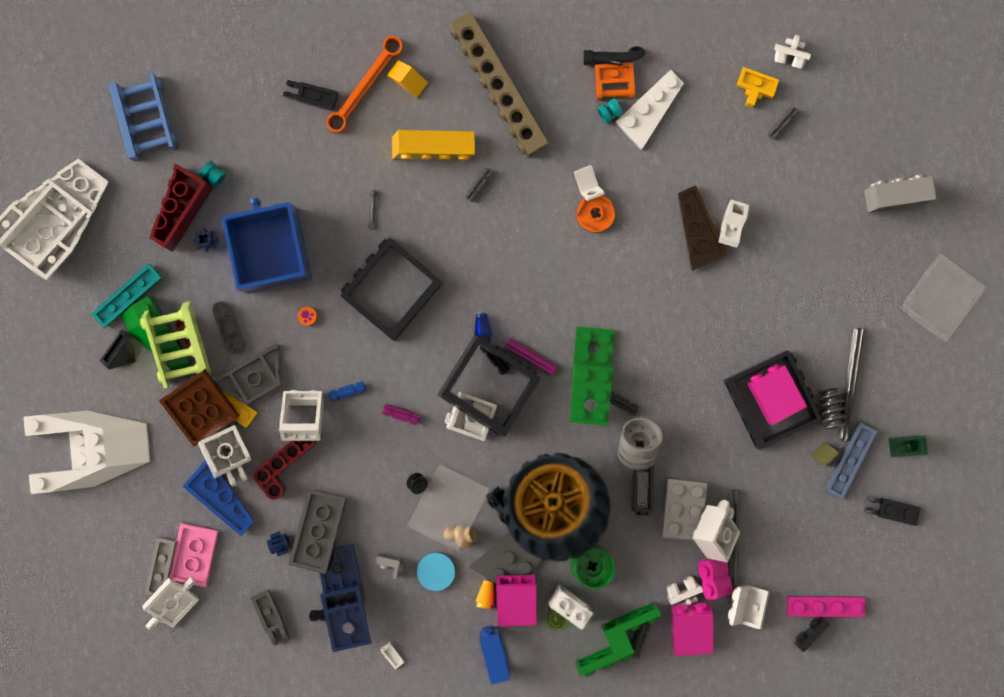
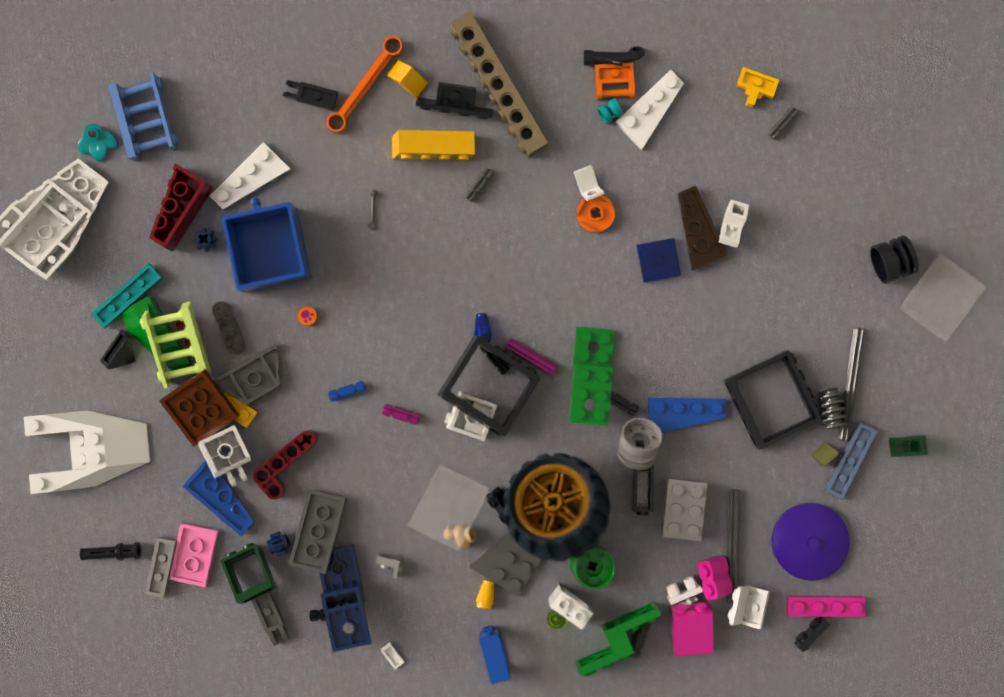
white plate [143,577,199,631] -> none
teal wheel [199,161,227,188] -> none
white window [279,390,324,441] -> none
black window [340,237,443,341] -> none
black wheel [406,473,428,494] -> none
medium azure tile [417,552,455,591] -> none
dark pink brick [497,575,537,627] -> none
white hinge [693,500,740,562] -> none
dark pink brick [747,364,807,425] -> none
white hips [774,35,811,69] -> none
light grey brick [864,174,936,213] -> none
black hinge [864,496,921,526] -> none
none -> teal plate [78,124,118,162]
none -> black pin [80,542,141,561]
none -> white wing [210,142,291,210]
none -> dark green window [220,543,277,604]
none -> black bracket [416,82,493,119]
none -> clear blue plate [636,238,681,283]
none -> blue wing [648,398,726,433]
none -> dark purple dish [771,503,850,581]
none -> black wheel [870,235,919,284]

